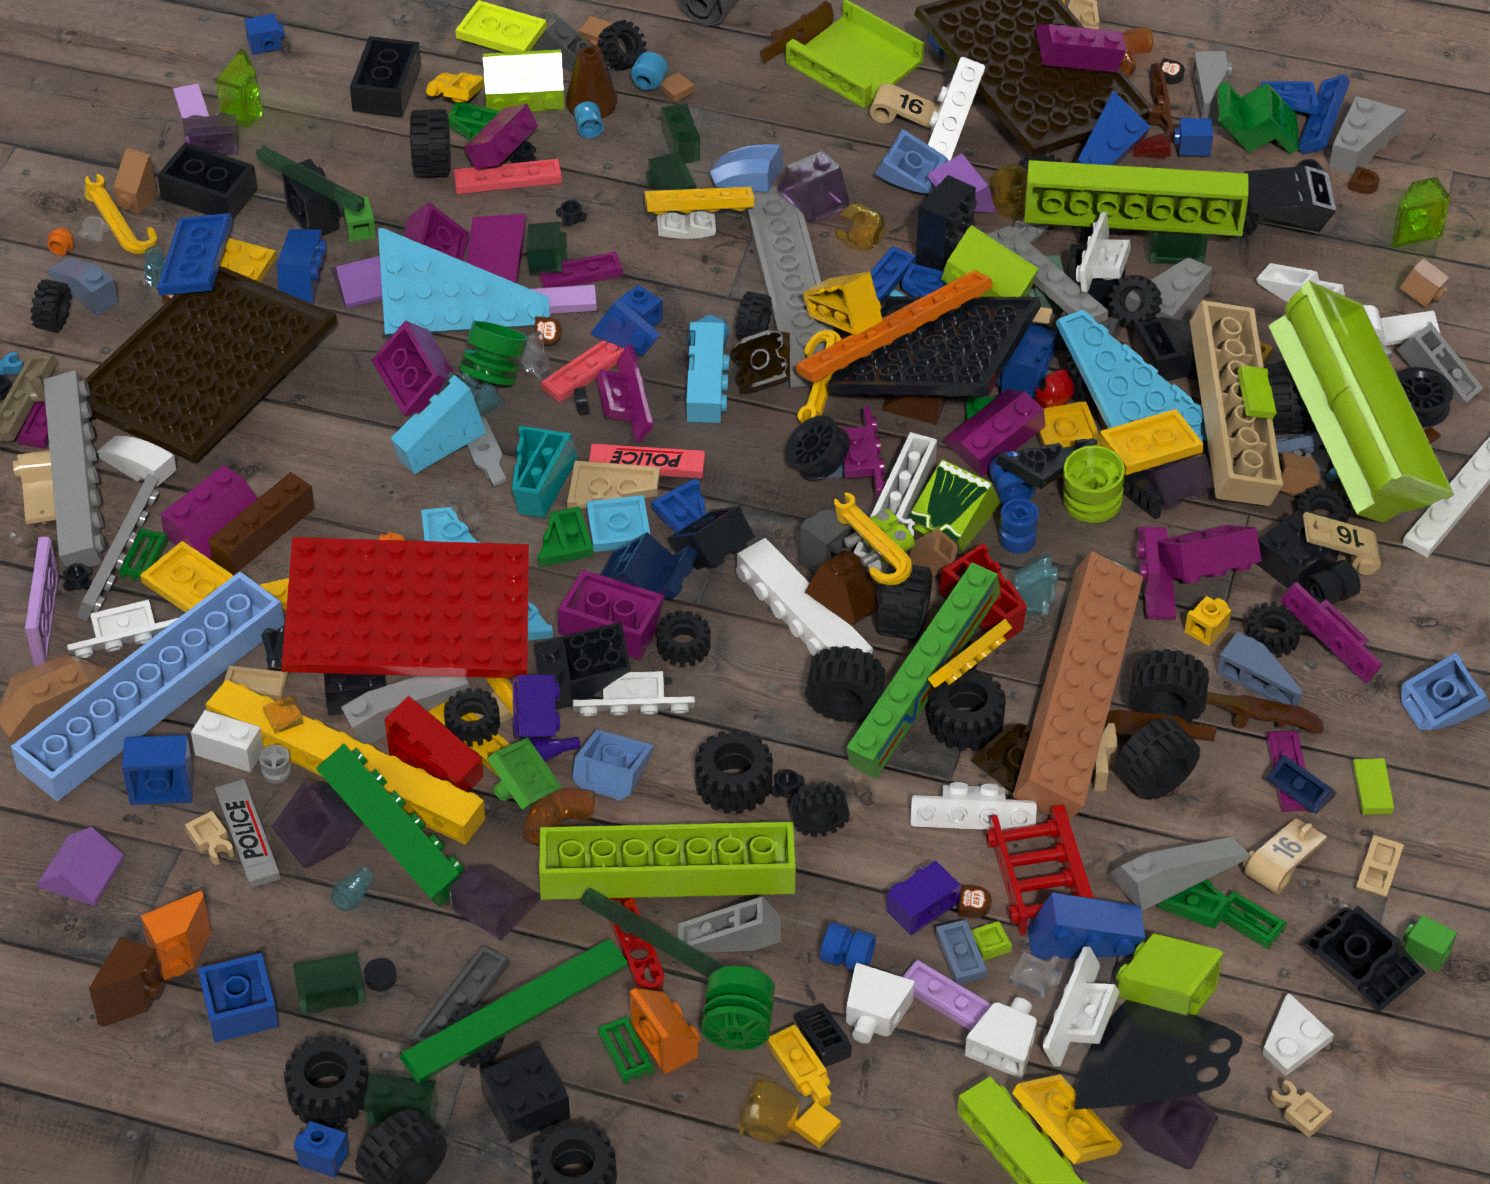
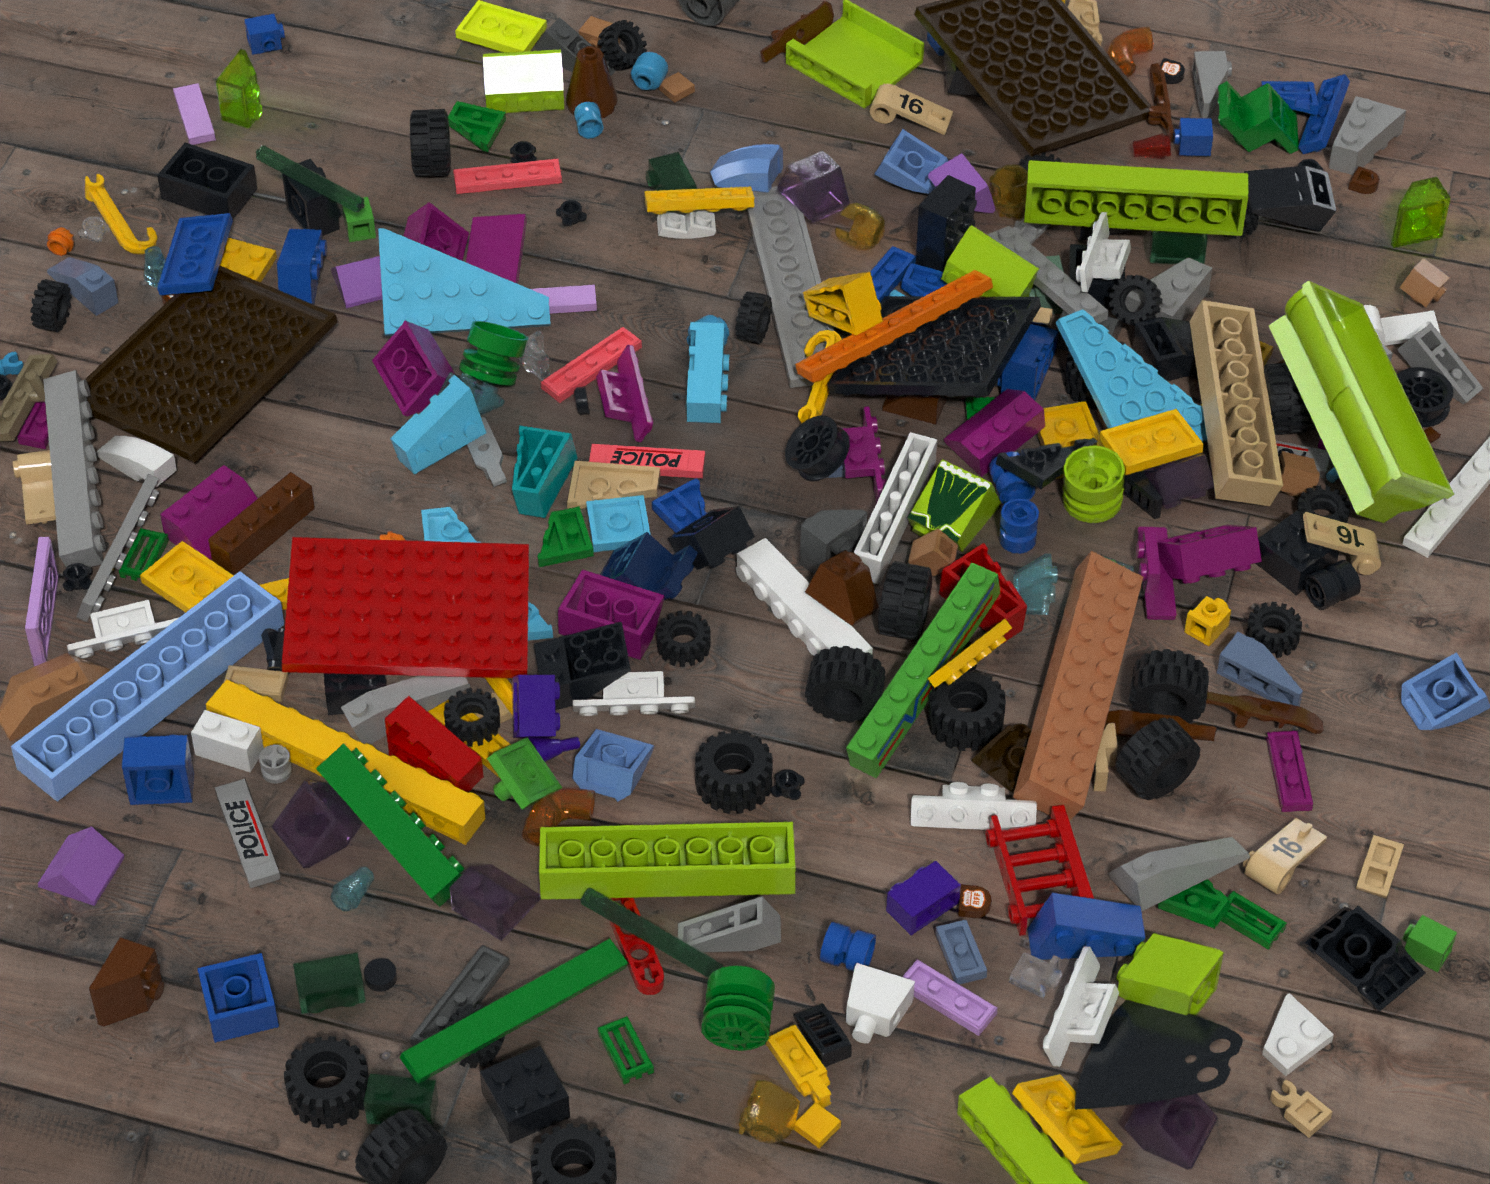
medium nougat slope [114,147,157,215] -> none
orange slope [141,891,211,981] -> none
slope [182,113,239,155] -> none
tan plate [184,811,234,865] -> none
clear yellow tile [263,696,304,734] -> none
blue brick [294,1121,350,1178] -> none
black brick [350,36,421,117] -> none
yellow plate [426,72,485,102] -> none
magenta brick [464,104,538,170] -> none
clear green piece [527,222,568,274] -> none
tile [533,316,562,347] -> none
magenta tile [537,252,623,288] -> none
blue wing [591,298,661,355] -> none
blue brick [620,285,663,327] -> none
orange slope [630,988,700,1075] -> none
clear green piece [661,103,700,165] -> none
dark brown slope [732,330,790,394] -> none
black tyre [790,783,850,837] -> none
yellow piece [834,492,912,585] -> none
piece [844,509,915,567] -> none
white bracket [928,57,985,161] -> none
white torso [965,997,1037,1079] -> none
lime tile [971,921,1012,961] -> none
red hair [1033,369,1075,408] -> none
magenta slope [1035,24,1126,73] -> none
blue wedge [1076,91,1151,166] -> none
lime tile [1237,365,1277,419] -> none
white slope [1256,263,1345,302] -> none
dark blue slope [1266,755,1337,815] -> none
sand blue plate [1276,431,1323,457] -> none
magenta bracket [1281,582,1382,683] -> none
lime tile [1353,758,1394,815] -> none

